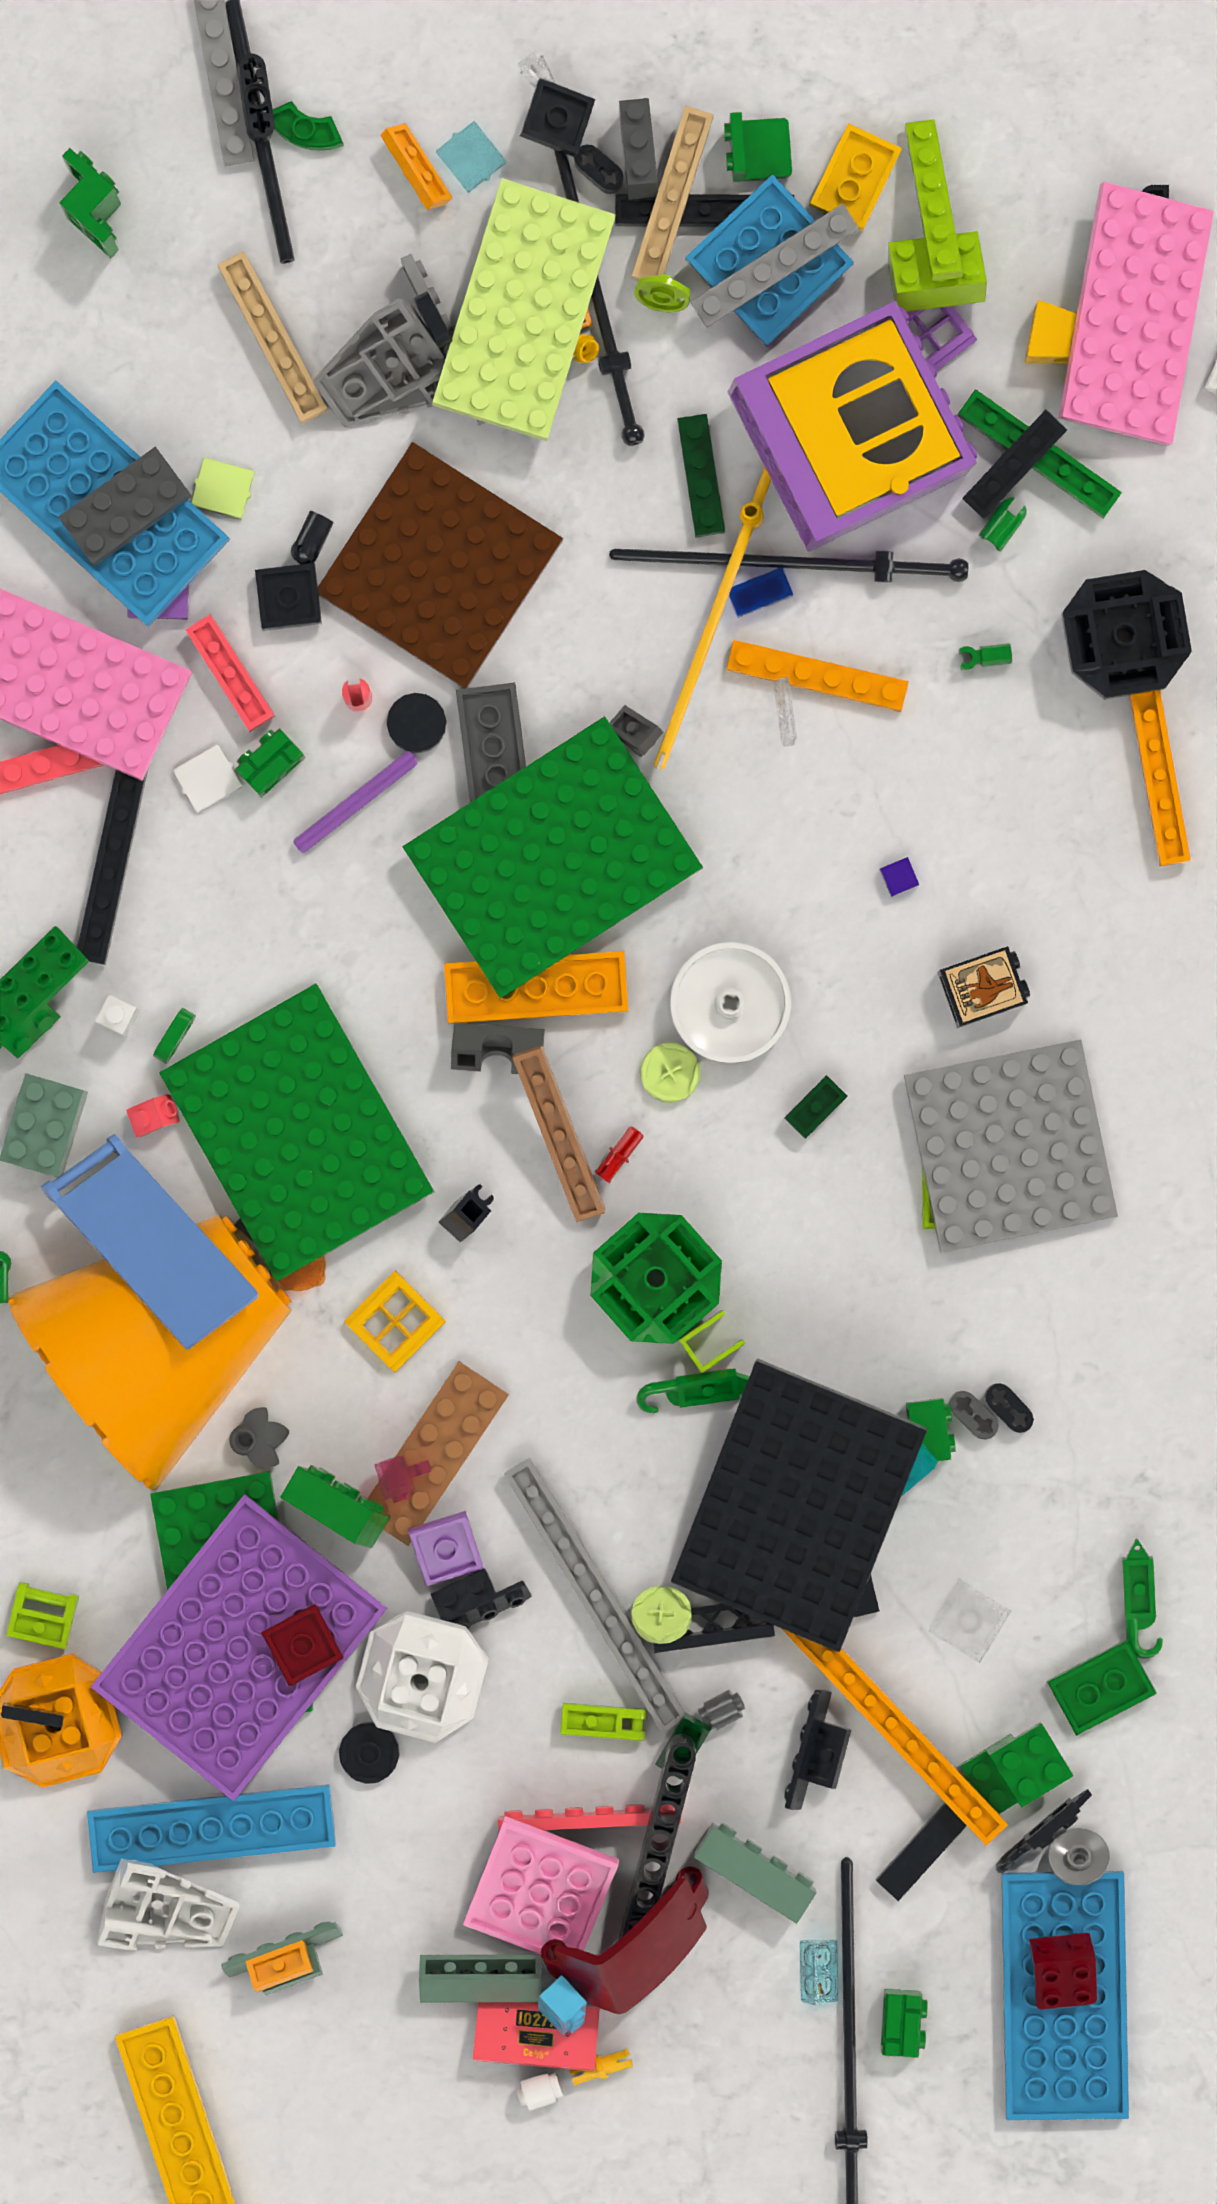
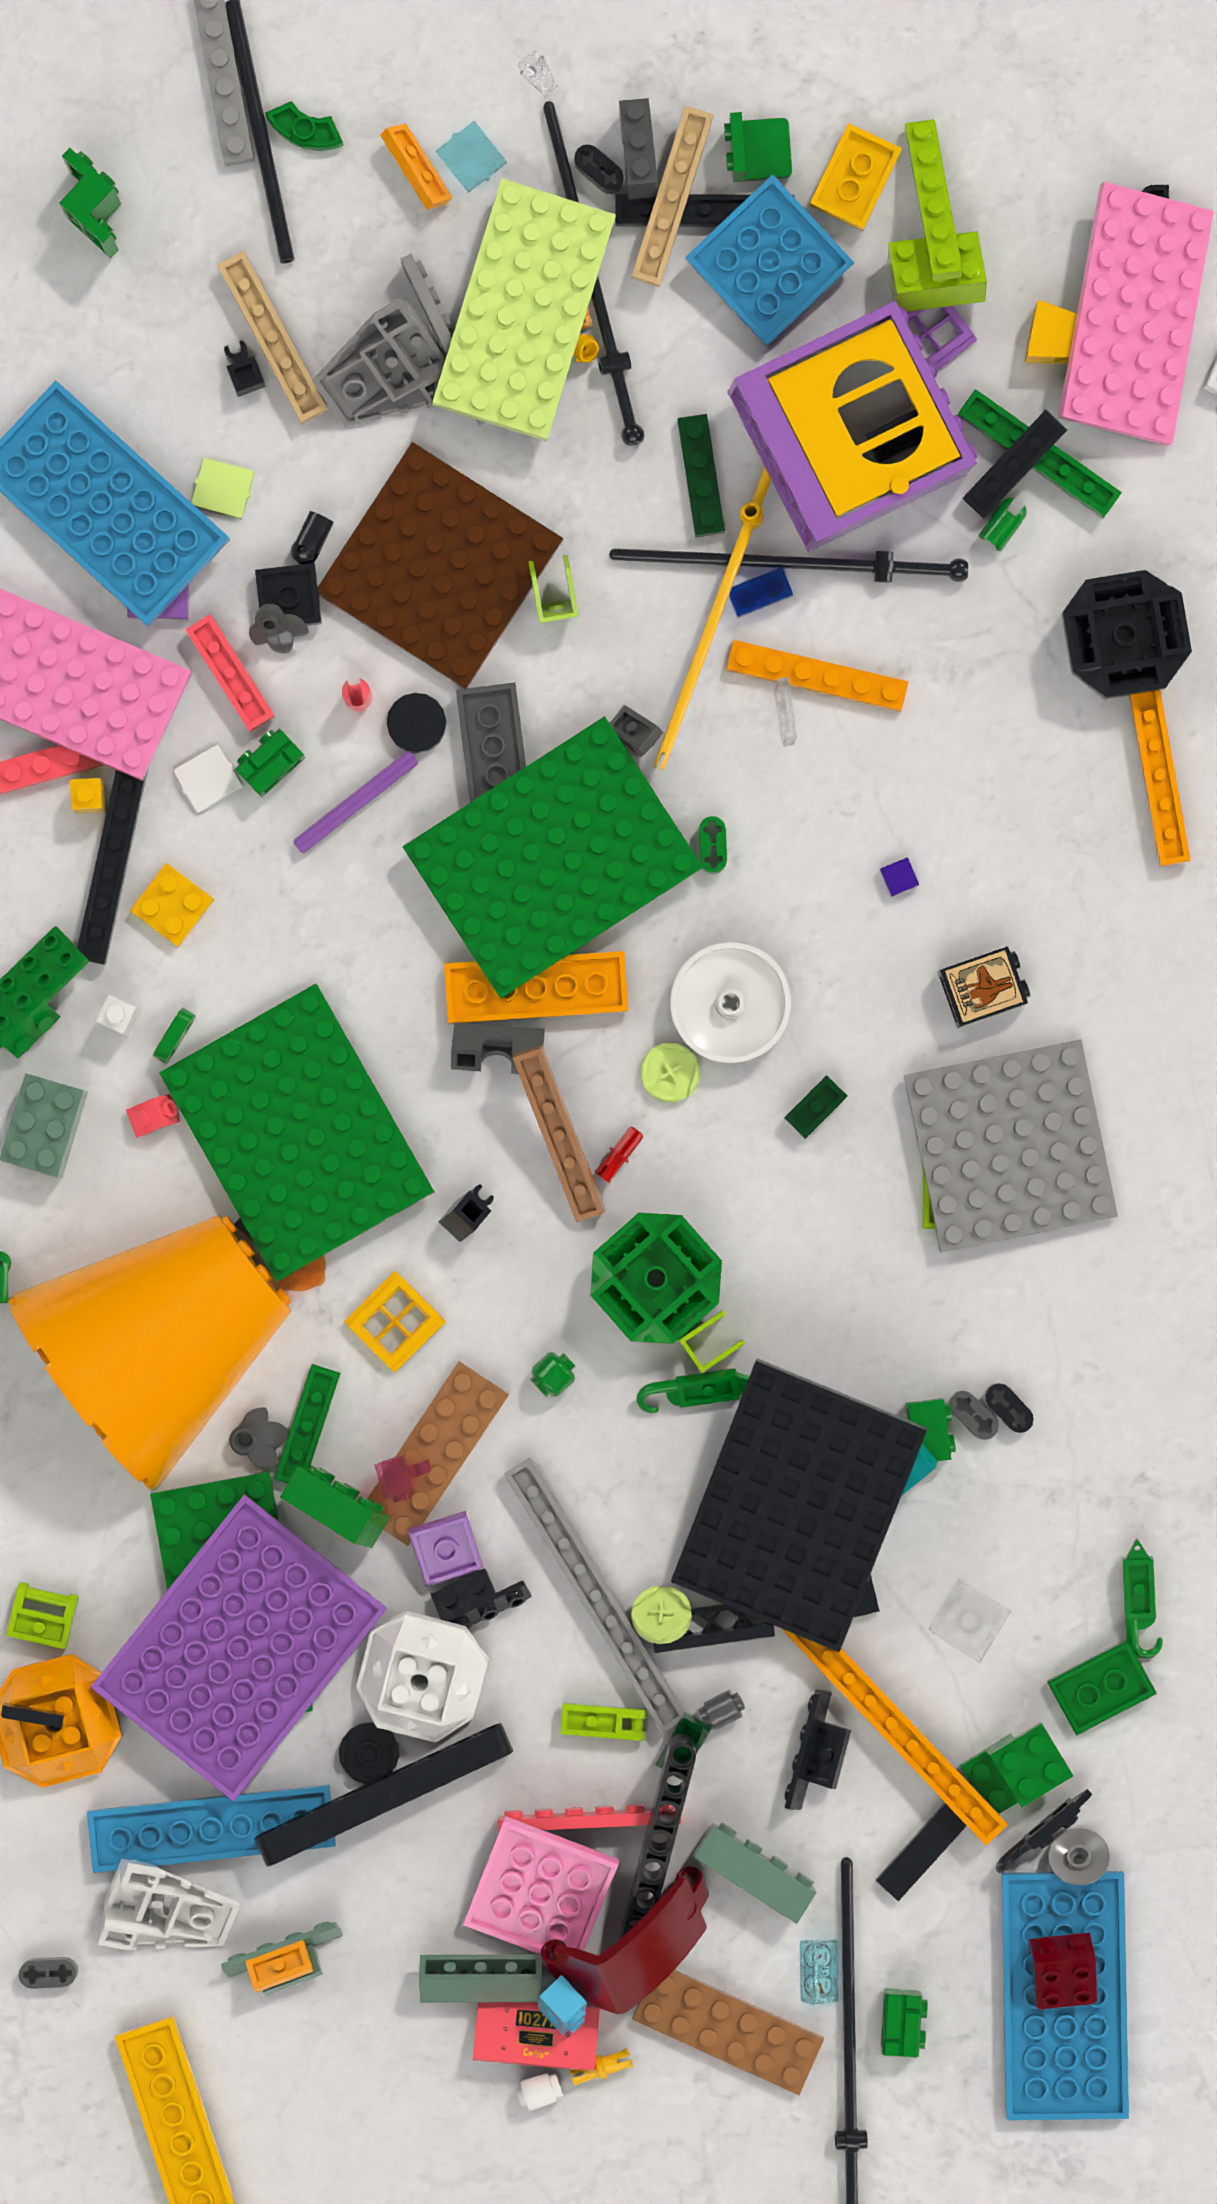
medium blue flag [41,1134,258,1350] -> none
dark grey plate [58,446,192,567] -> none
black beam [237,53,275,143] -> none
dark red tile [261,1603,344,1687] -> none
black beam [413,291,453,349] -> none
black plate [520,78,596,157] -> none
lime wheel [634,274,691,313] -> none
light grey plate [691,204,859,328] -> none
green bar [958,643,1012,670] -> none
none -> dark grey beam [18,1957,78,1989]
none -> yellow brick [70,778,106,814]
none -> yellow plate [130,863,215,948]
none -> black plate [224,340,266,397]
none -> dark grey plate [249,604,309,654]
none -> black beam [254,1723,514,1867]
none -> green tile [274,1364,341,1484]
none -> lime piece [528,555,578,623]
none -> green head [530,1352,575,1397]
none -> medium nougat plate [632,1970,824,2095]
none -> green beam [699,816,727,874]
none -> black plate [866,409,923,463]

